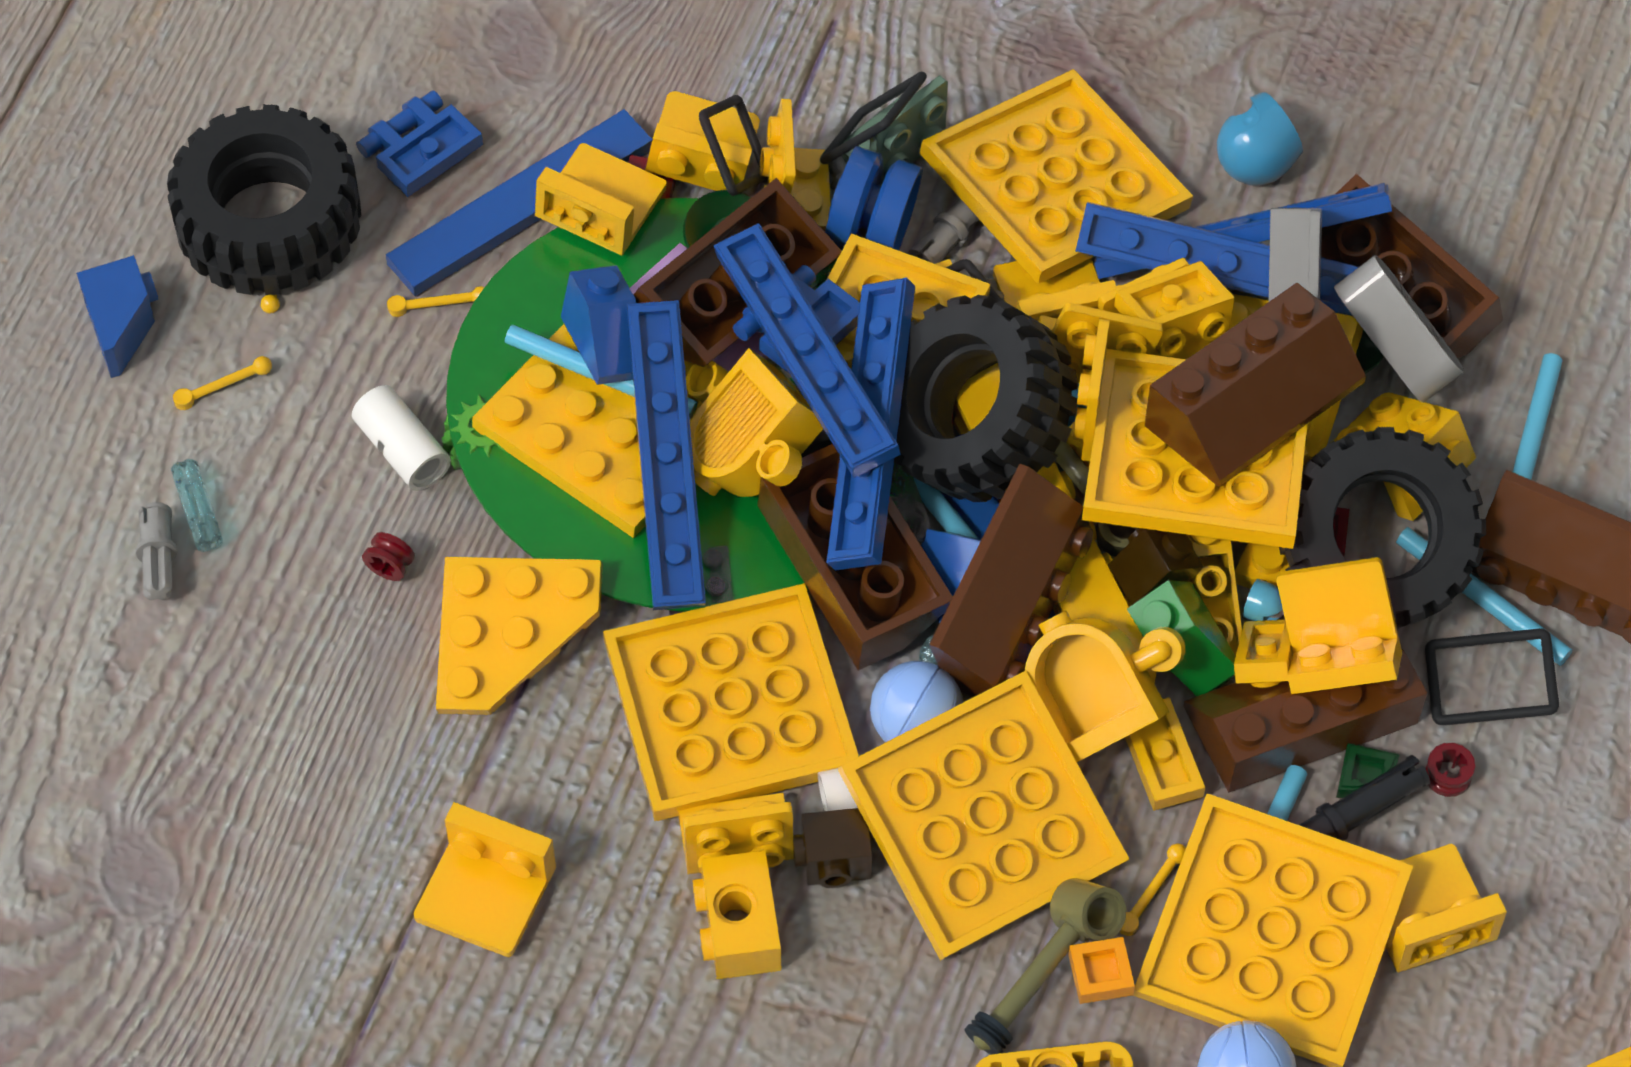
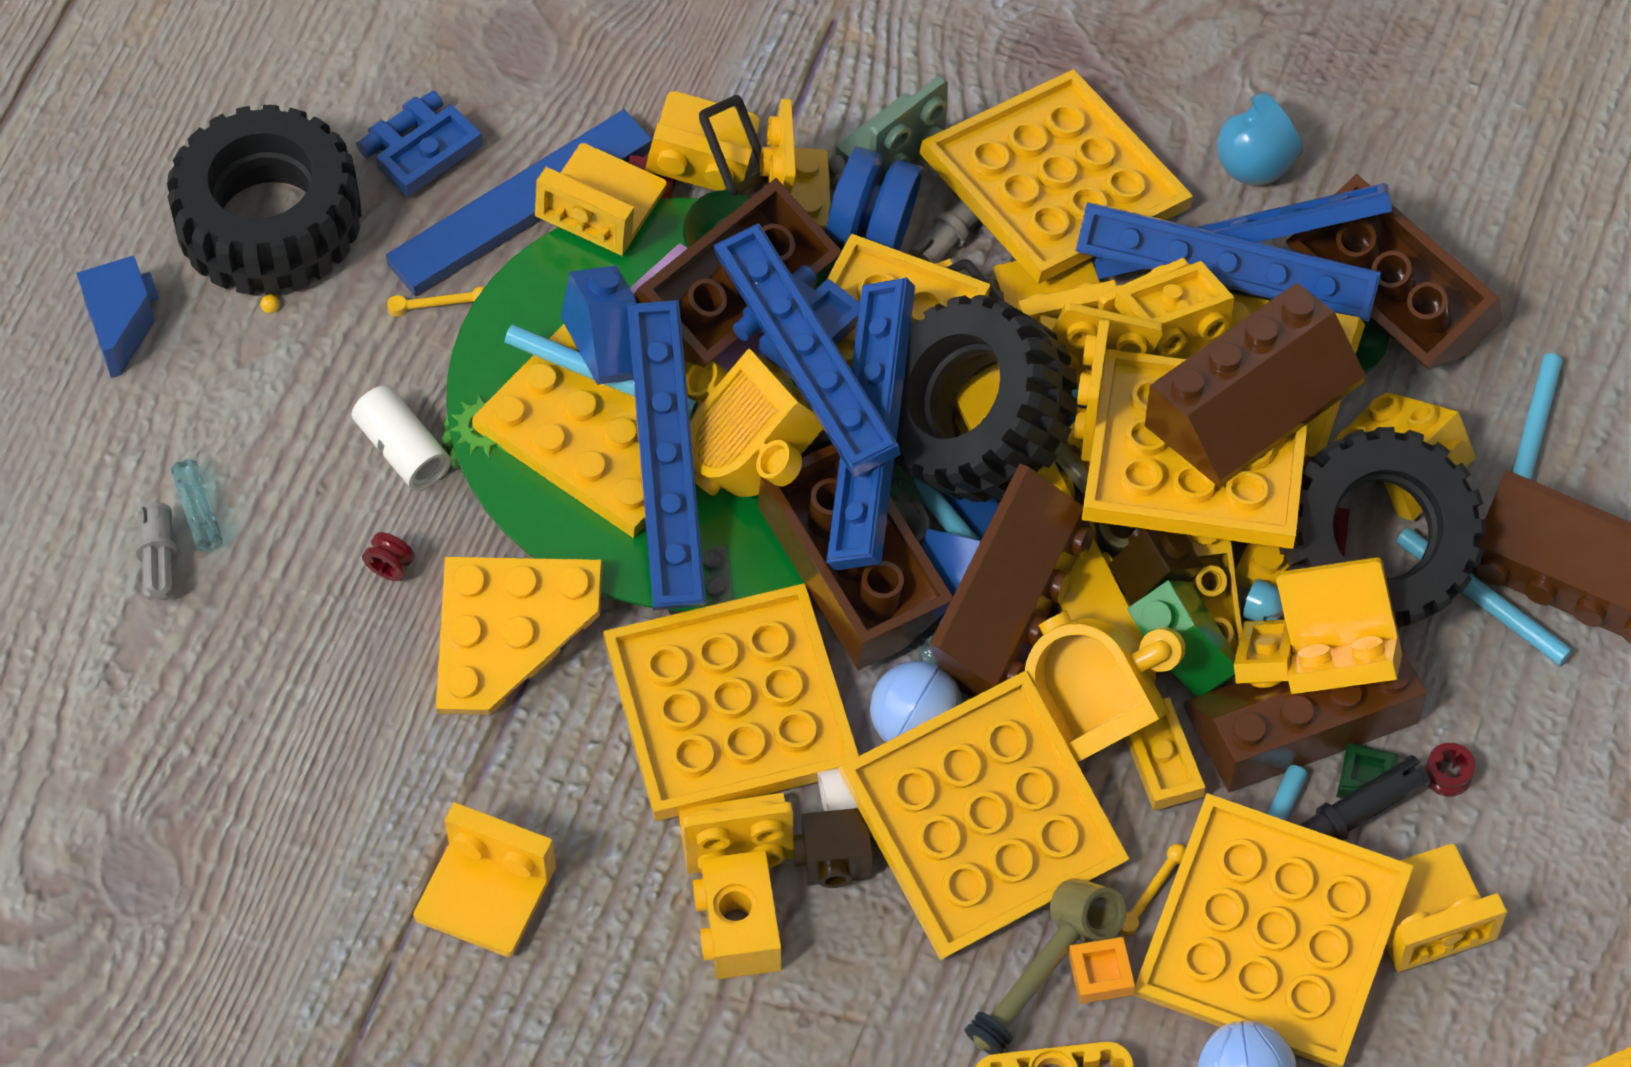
yellow hinge [173,356,272,410] -> none
black piece [820,71,927,165] -> none
light grey panel [1269,208,1322,301] -> none
light grey beam [1334,255,1465,403] -> none
black piece [1425,628,1559,726] -> none

